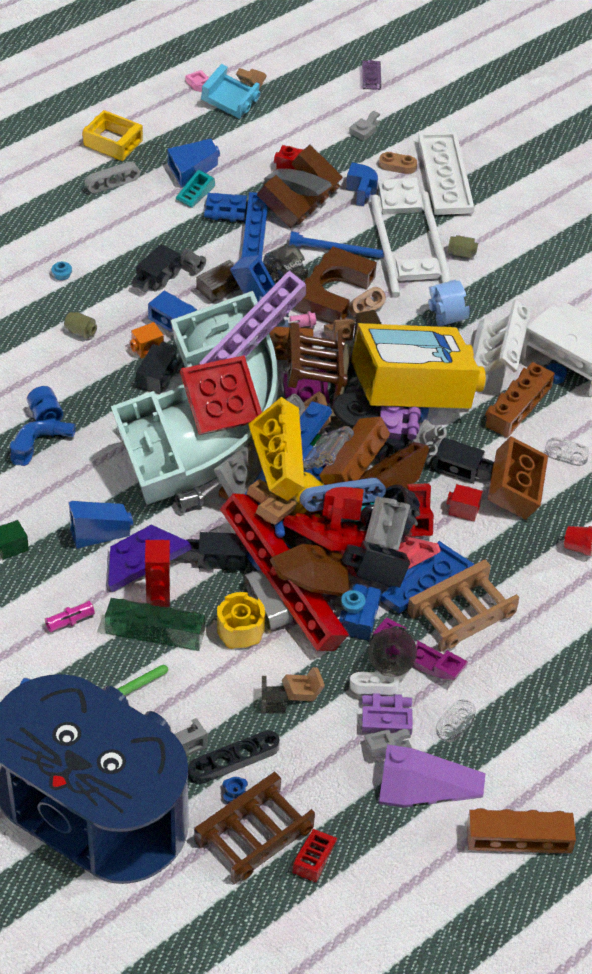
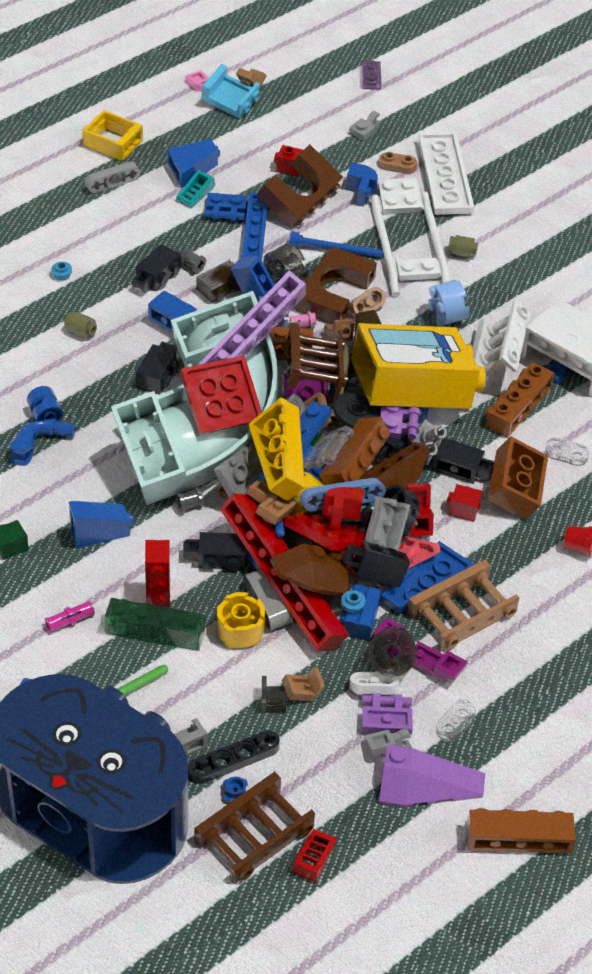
dark purple wing [108,524,192,592] -> none
orange brick [130,322,164,359] -> none
dark grey slope [264,169,332,196] -> none

